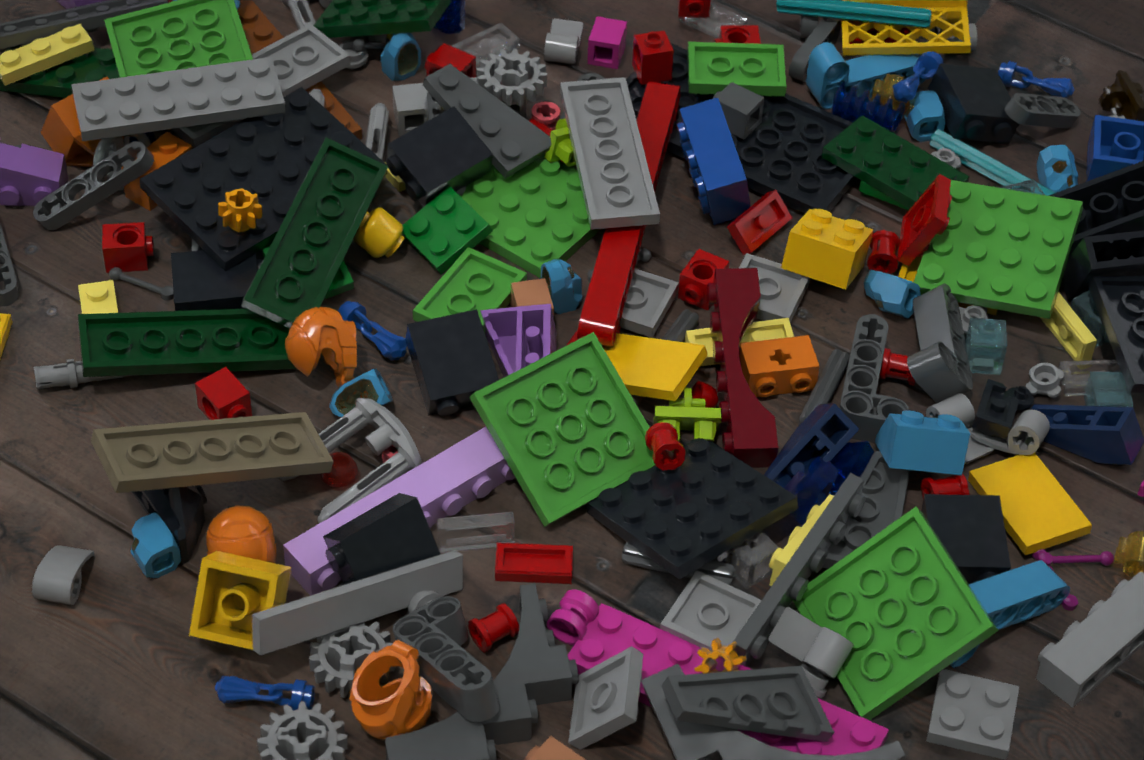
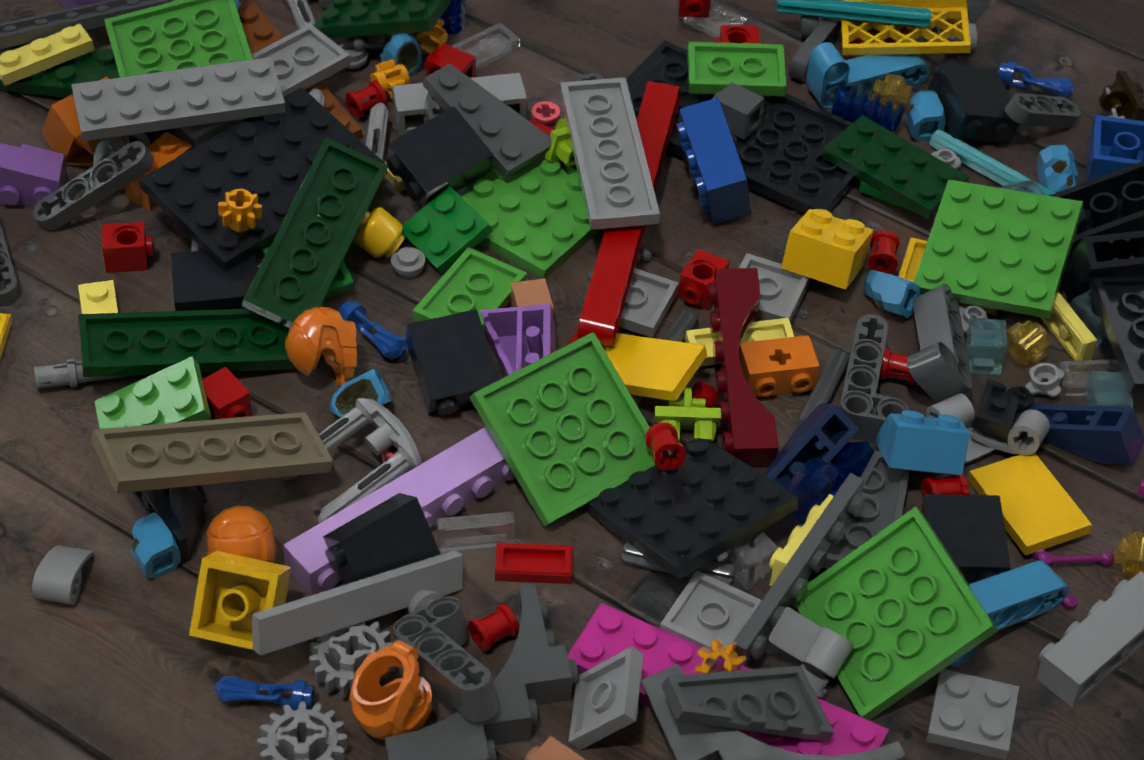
dark grey hinge [109,267,174,301] -> none
clear red plate [320,452,358,487] -> none
light grey gear [477,49,547,107] -> none
dark azure rock [540,259,582,314] -> none
light grey panel [544,19,583,64] -> none
dark pink wheel [547,589,599,645] -> none
dark pink brick [587,16,627,69] -> none
red brick [632,30,674,85] -> none
red plate [726,190,792,255] -> none
blue piece [892,51,943,103] -> none
red plate [897,174,952,266] -> none
none -> bright green plate [94,356,211,429]
none -> red bush [345,80,388,120]
none -> light orange gear [370,59,410,101]
none -> light grey plate [391,247,425,279]
none -> light orange gear [412,19,448,55]
none -> clear yellow gear [1005,320,1050,365]

